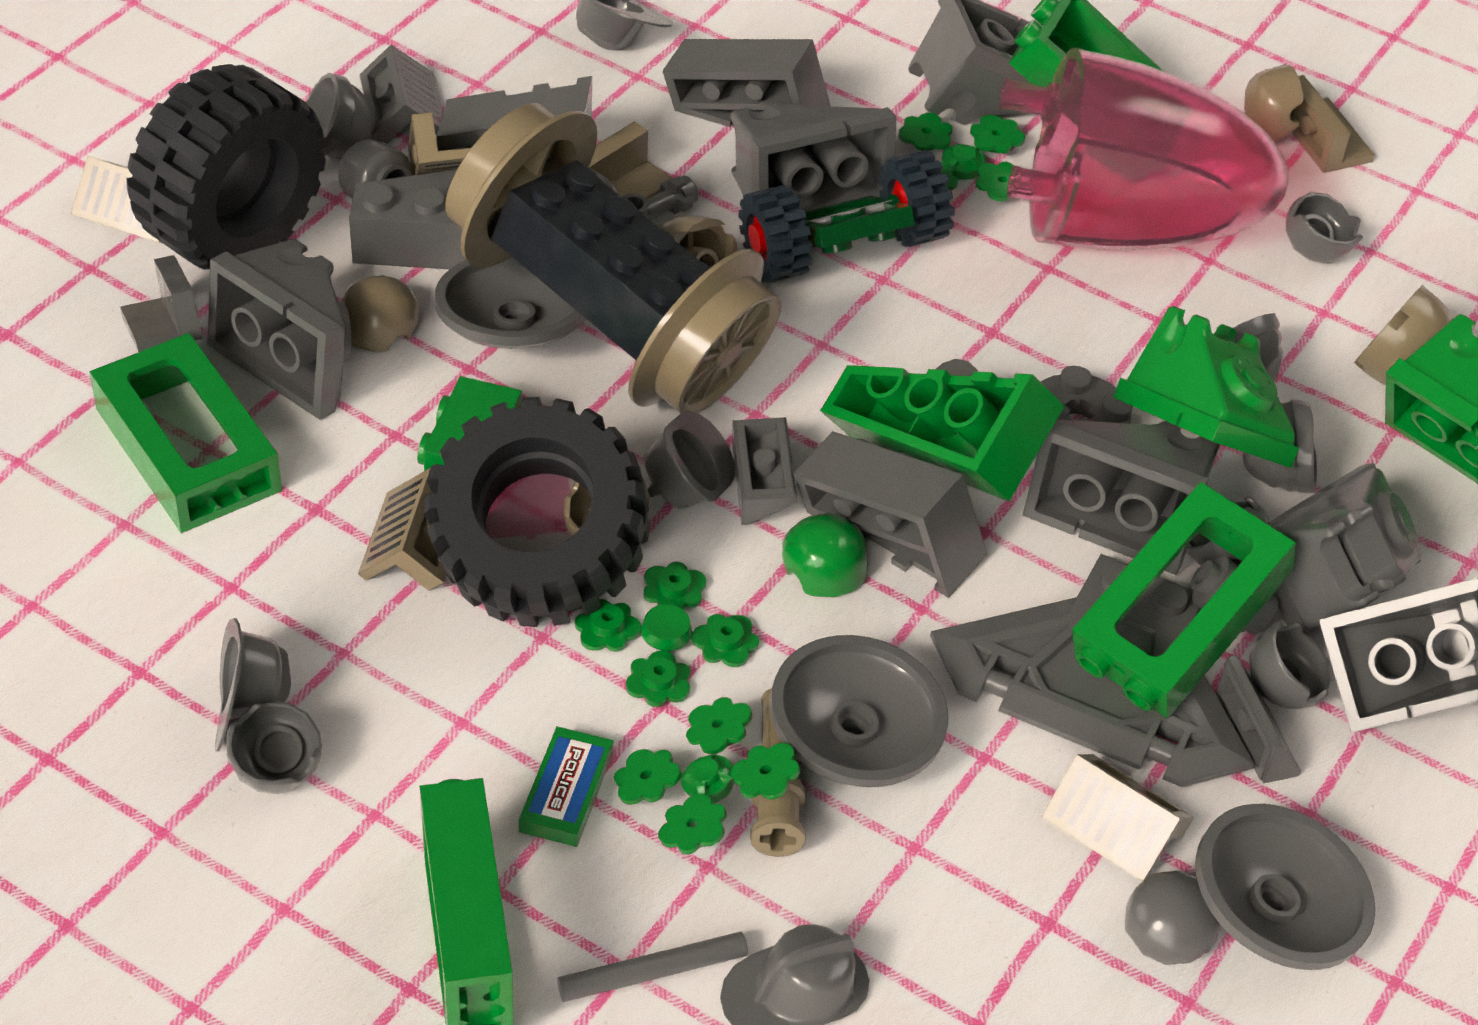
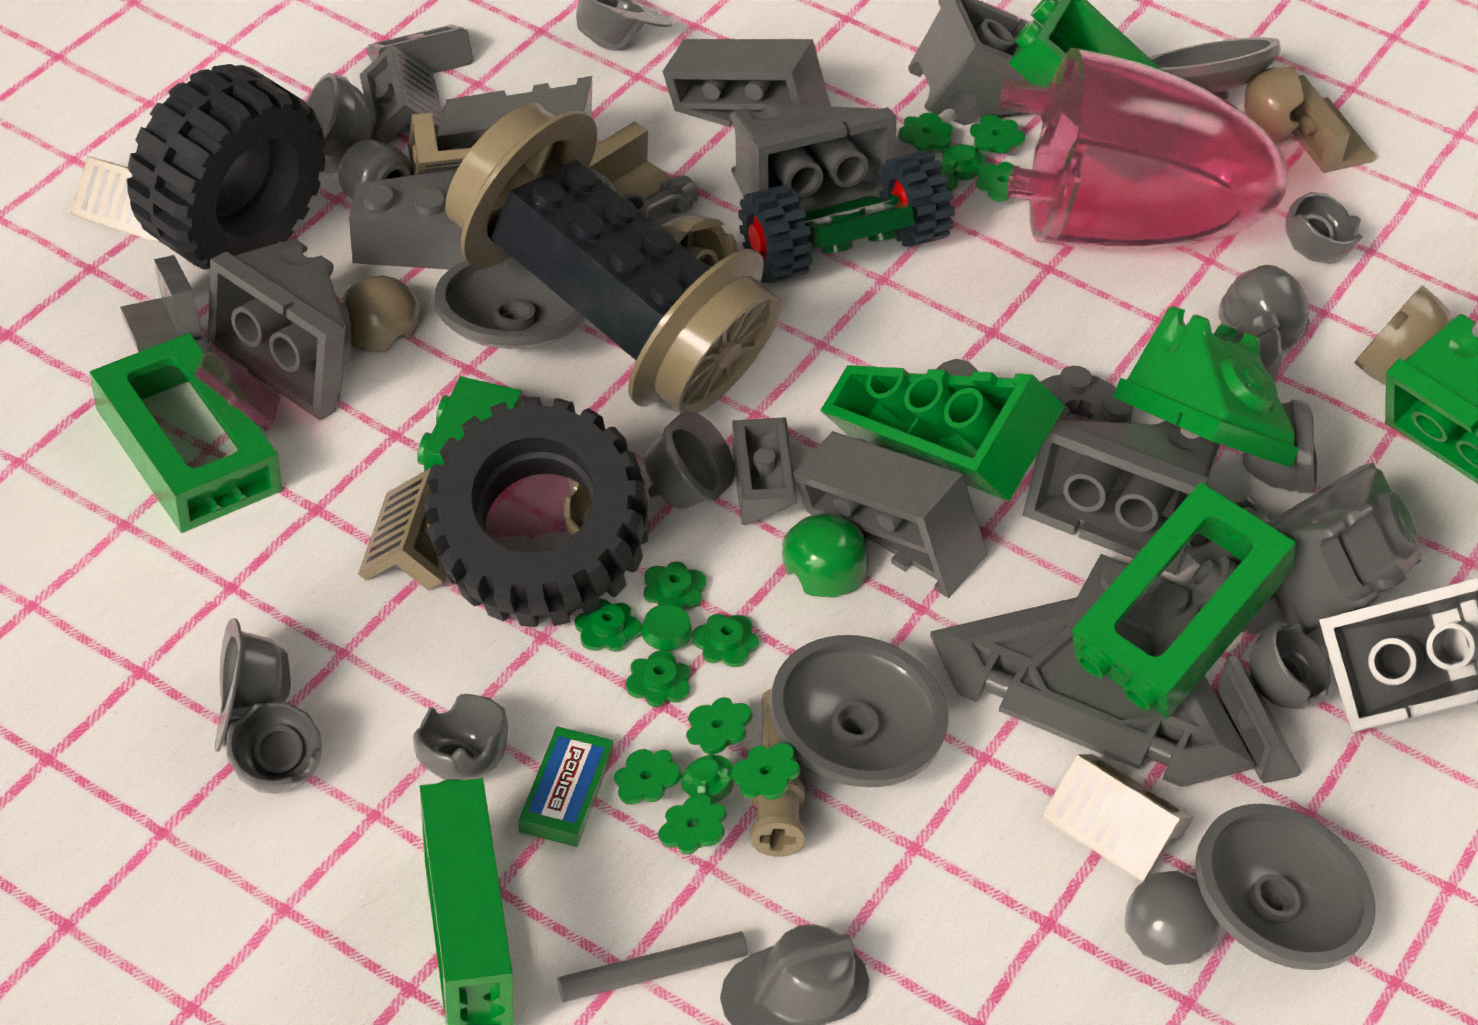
none -> piece [194,342,280,432]
none -> dark grey slope [366,24,474,73]
none -> dark grey hair [413,694,508,780]
none -> dark grey dish [1150,37,1281,103]
none -> dark grey hat [1218,265,1310,349]

